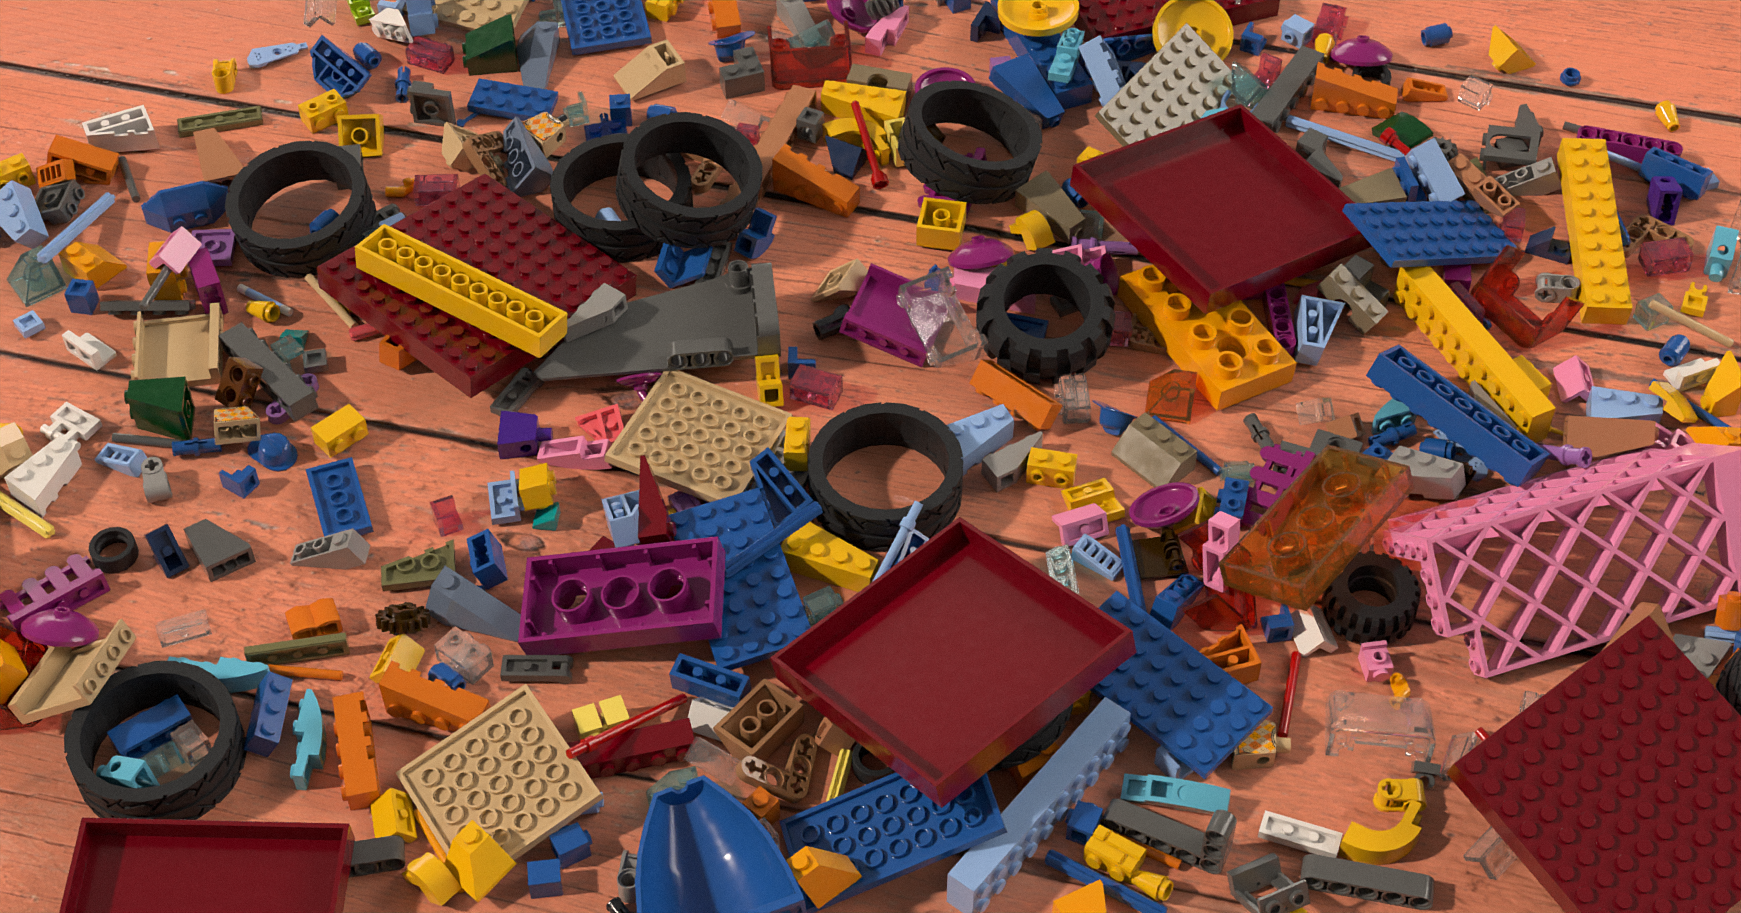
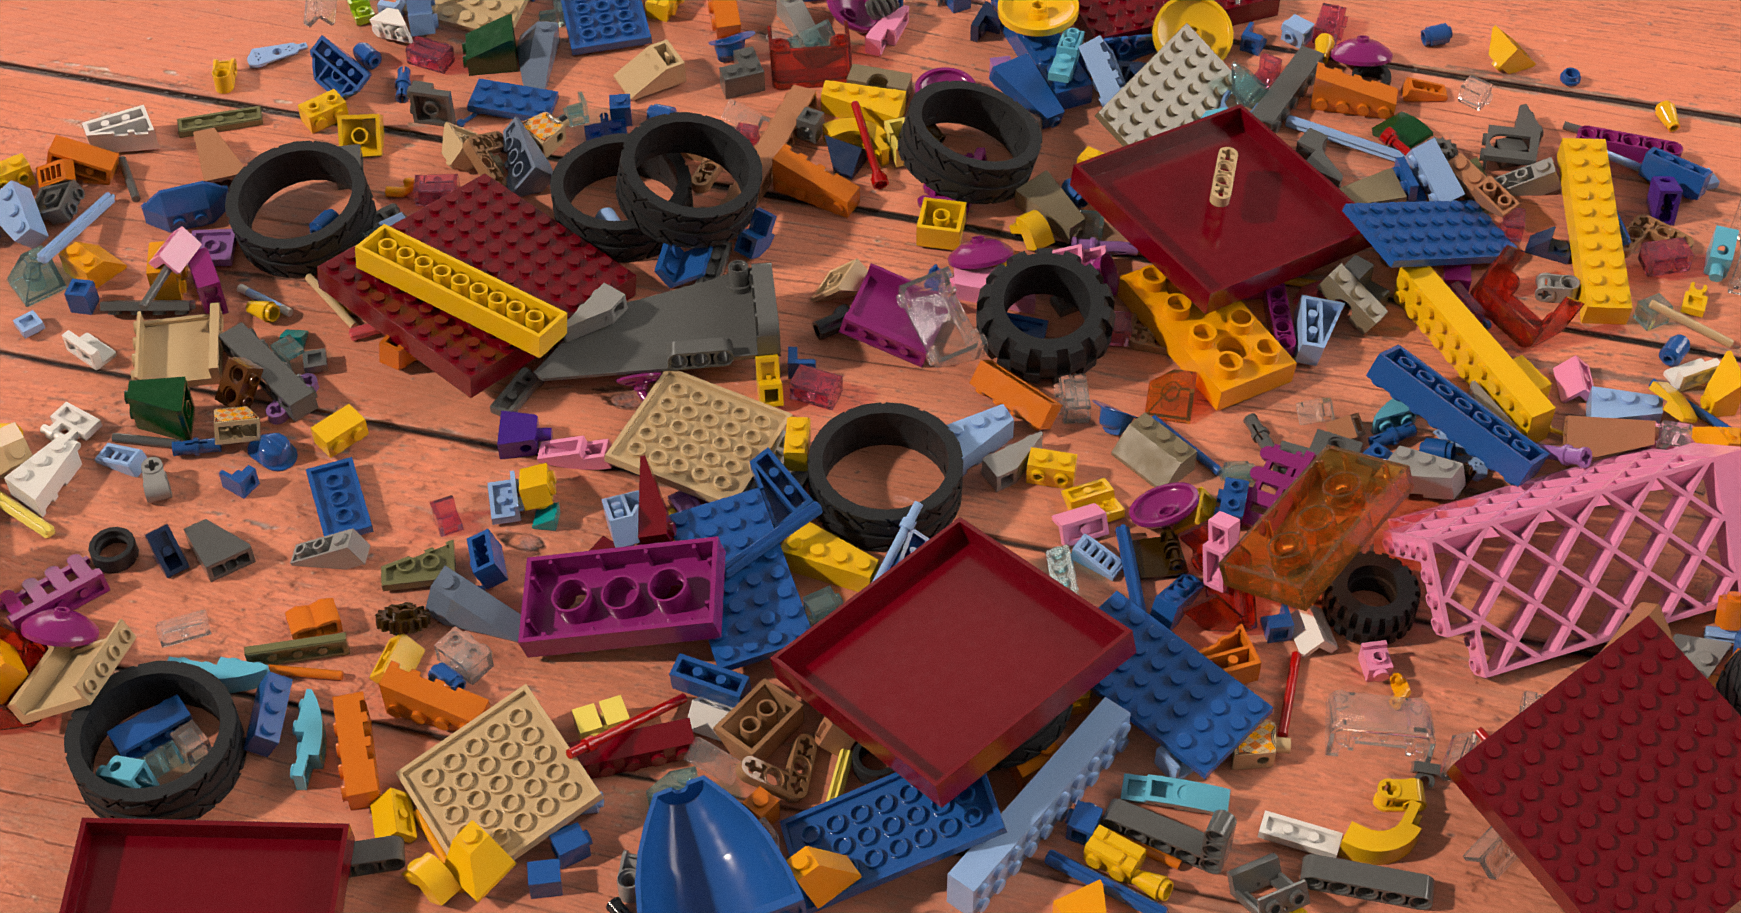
dark grey plate [500,655,574,684] -> none
coral wing [575,404,624,444] -> none
none -> tan beam [1210,147,1238,207]
none -> clear panel [1656,420,1693,449]

